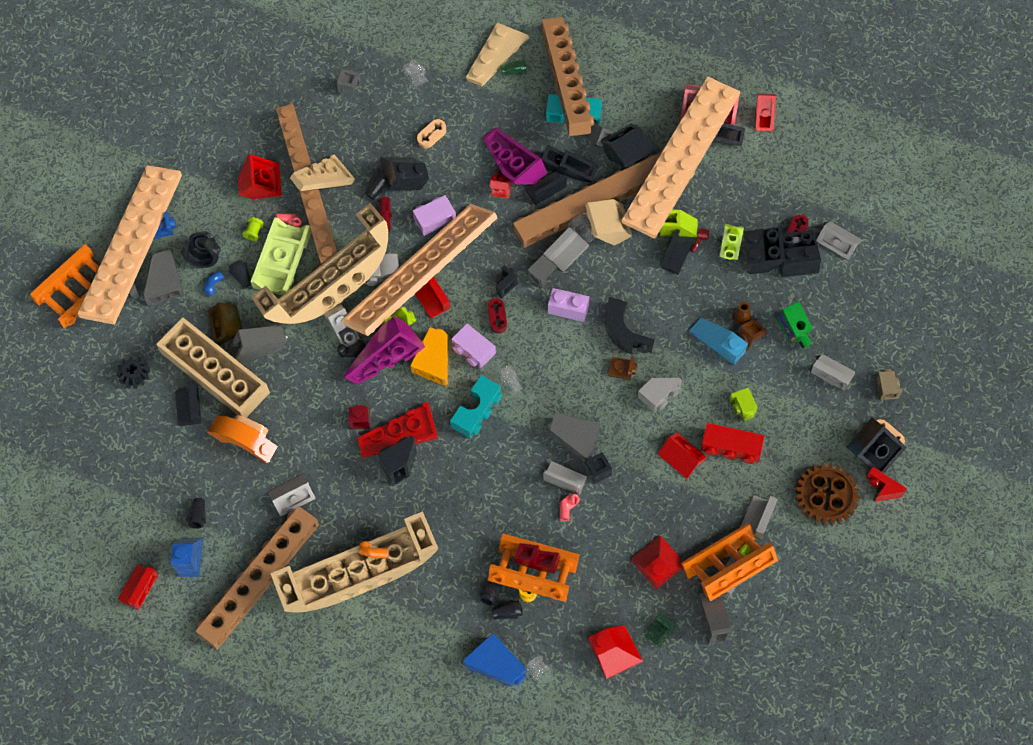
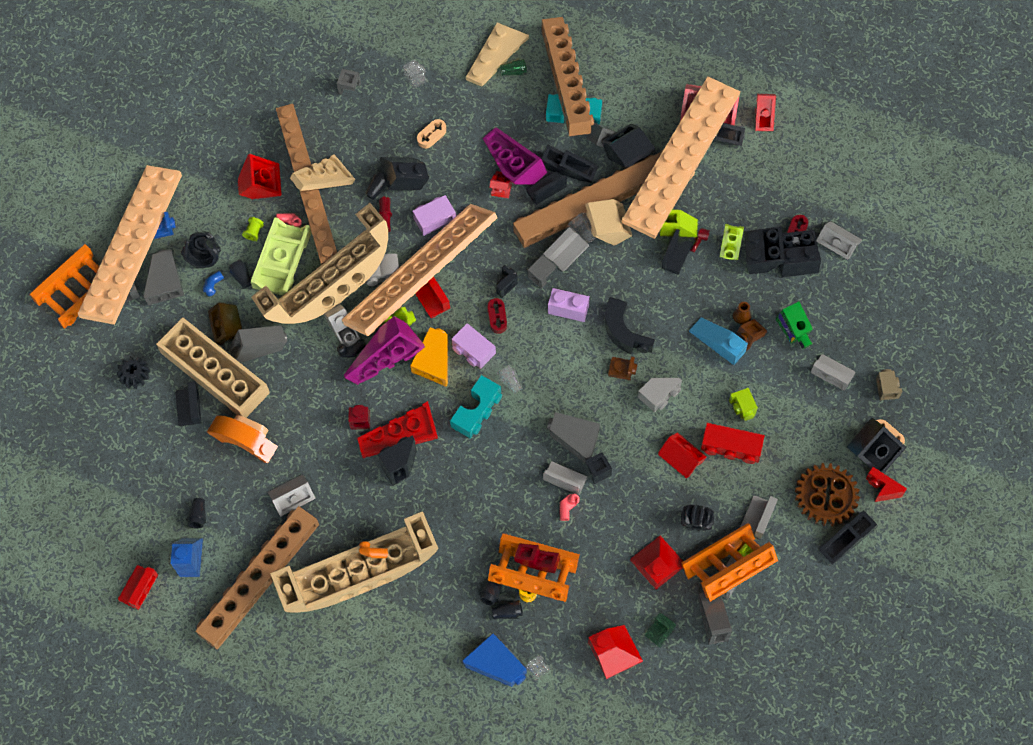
none -> black gear [681,504,714,531]
none -> black slope [819,510,878,565]

